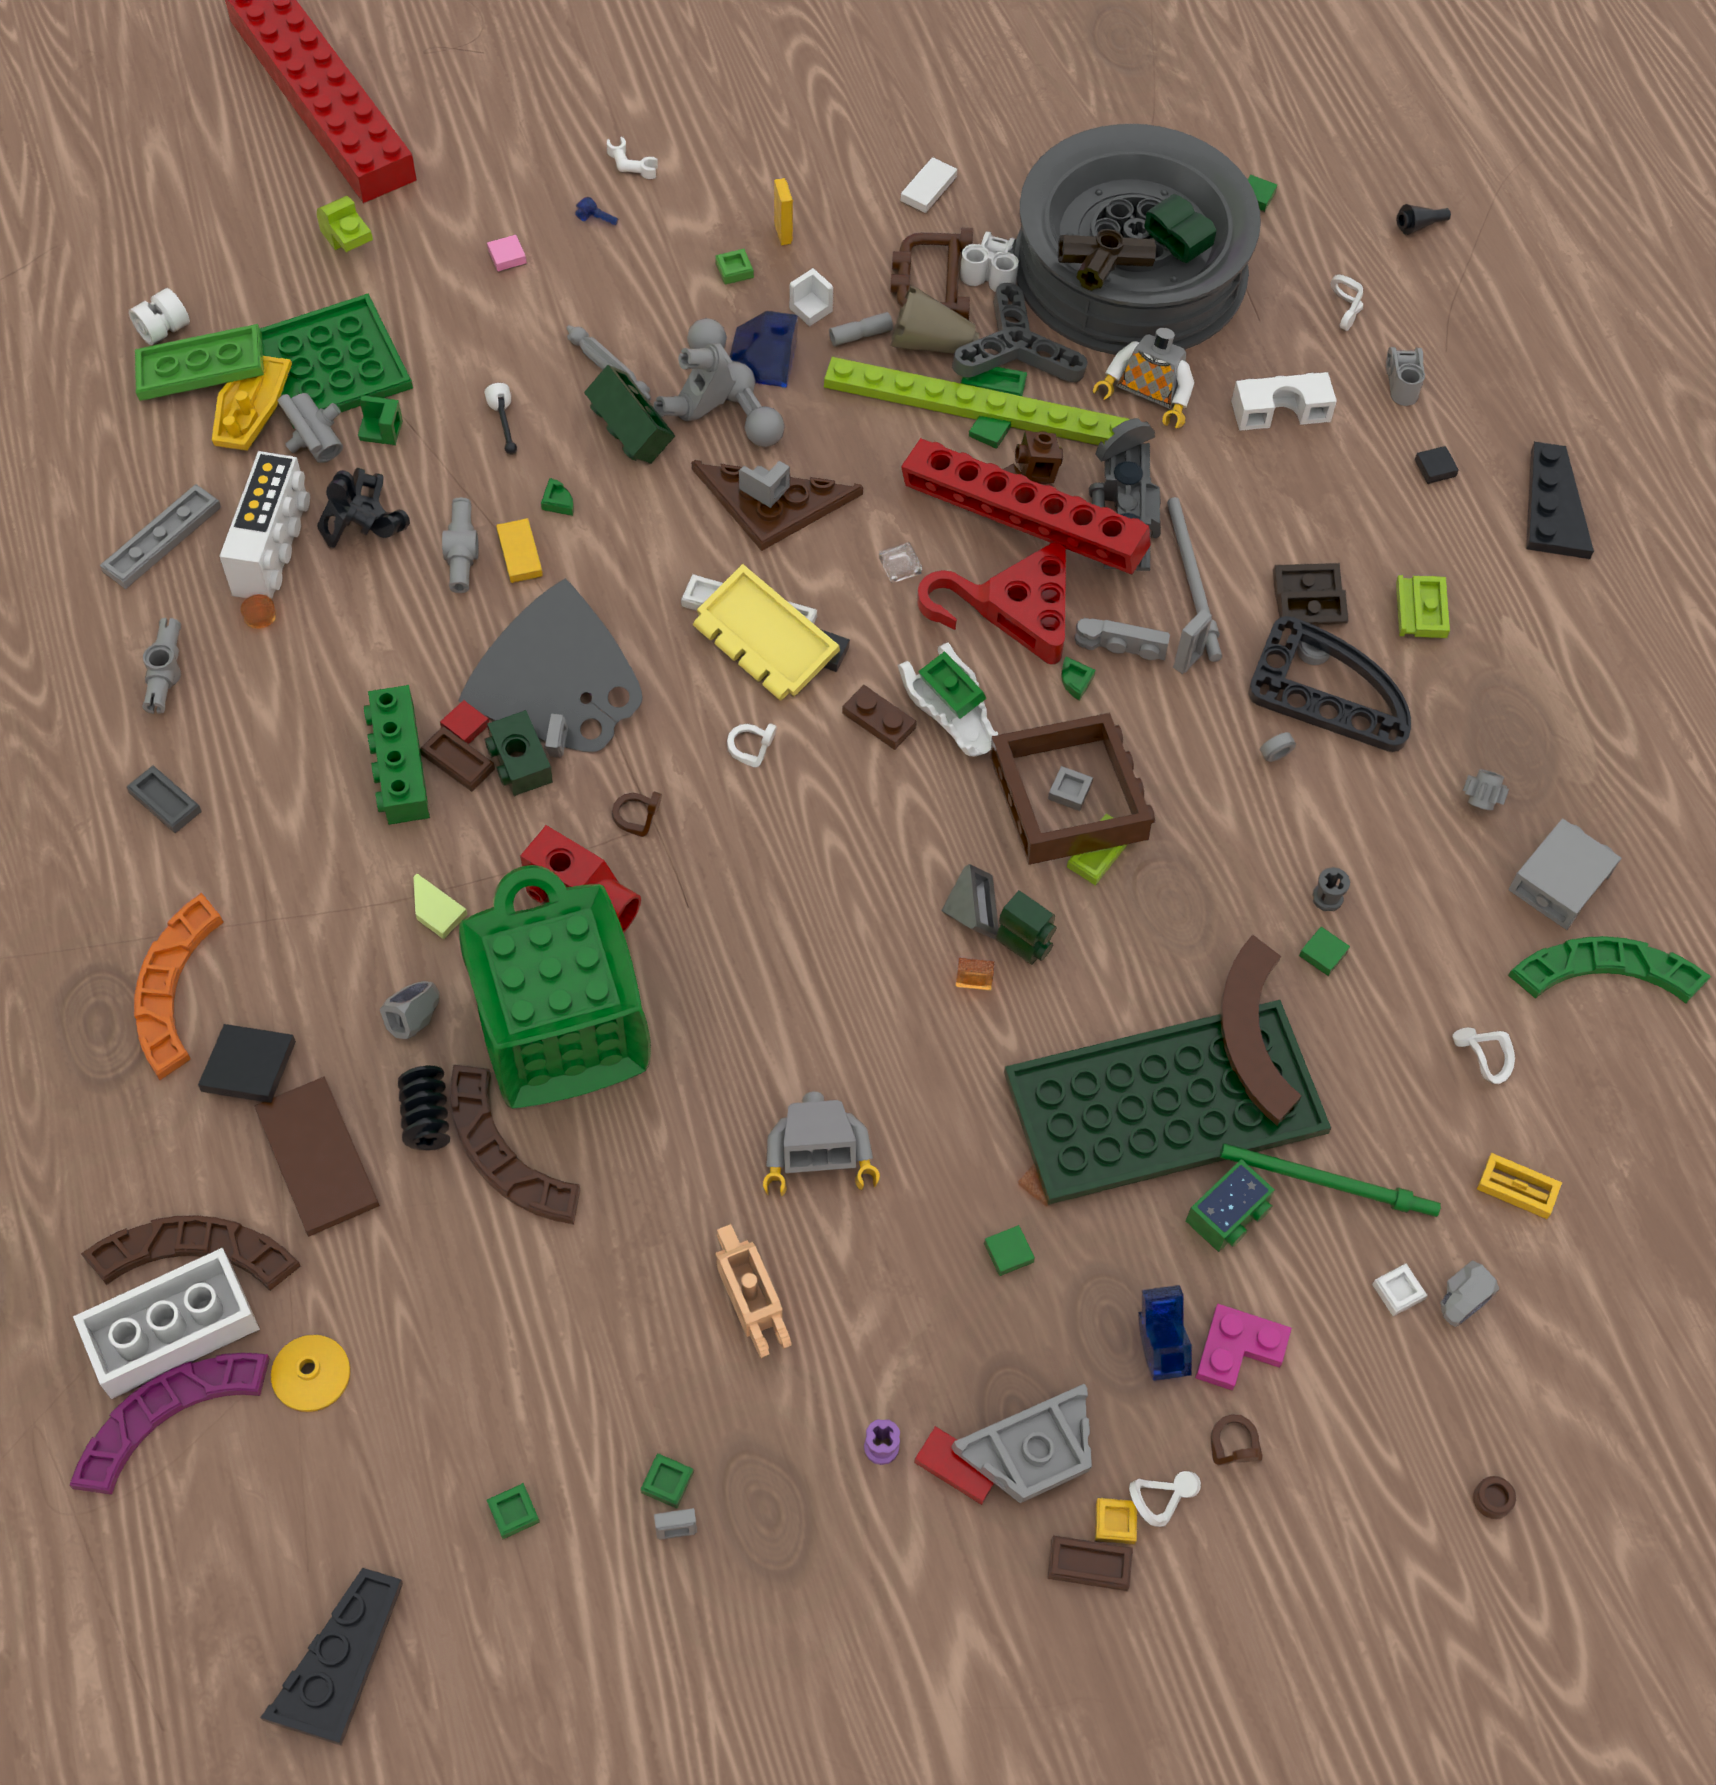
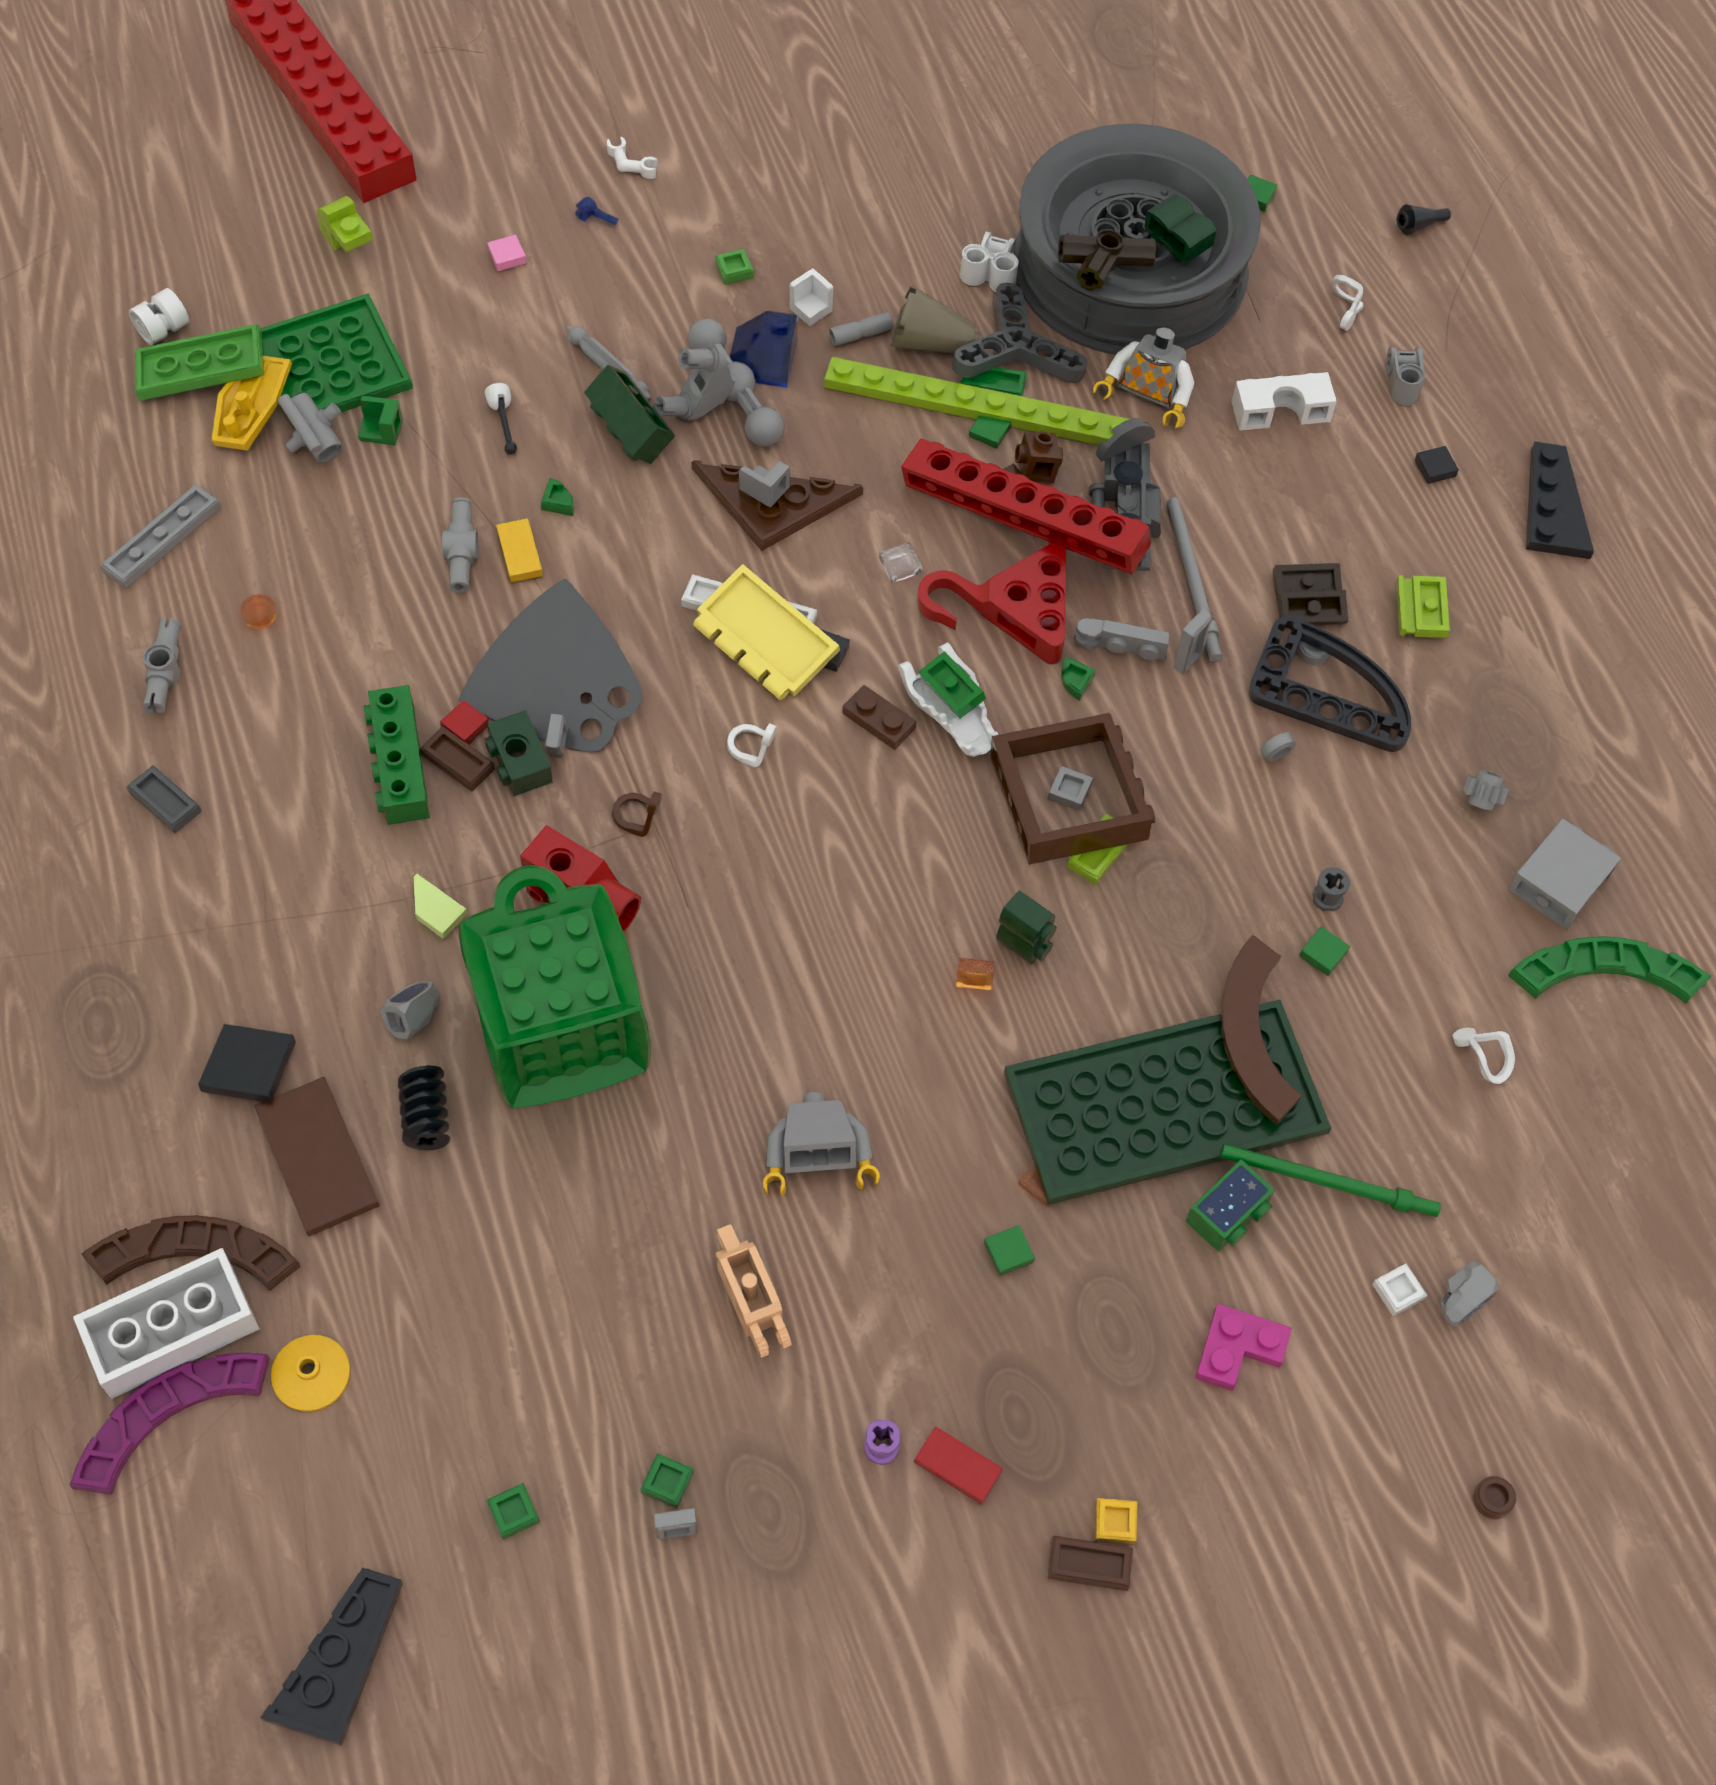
orange tile [134,893,224,1080] -> none
white brick [219,451,310,602] -> none
black piece [317,468,410,548] -> none
reddish brown tile [451,1064,580,1225] -> none
yellow tile [774,178,793,246] -> none
reddish brown bar [891,227,973,320] -> none
white tile [900,157,957,213] -> none
flat silver slope [941,864,999,939] -> none
light grey wing [951,1384,1092,1503] -> none
white piece [1129,1471,1201,1527] -> none
clear blue brick [1138,1285,1192,1381] -> none
reddish brown piece [1211,1414,1262,1465] -> none
yellow tile [1477,1153,1562,1219] -> none

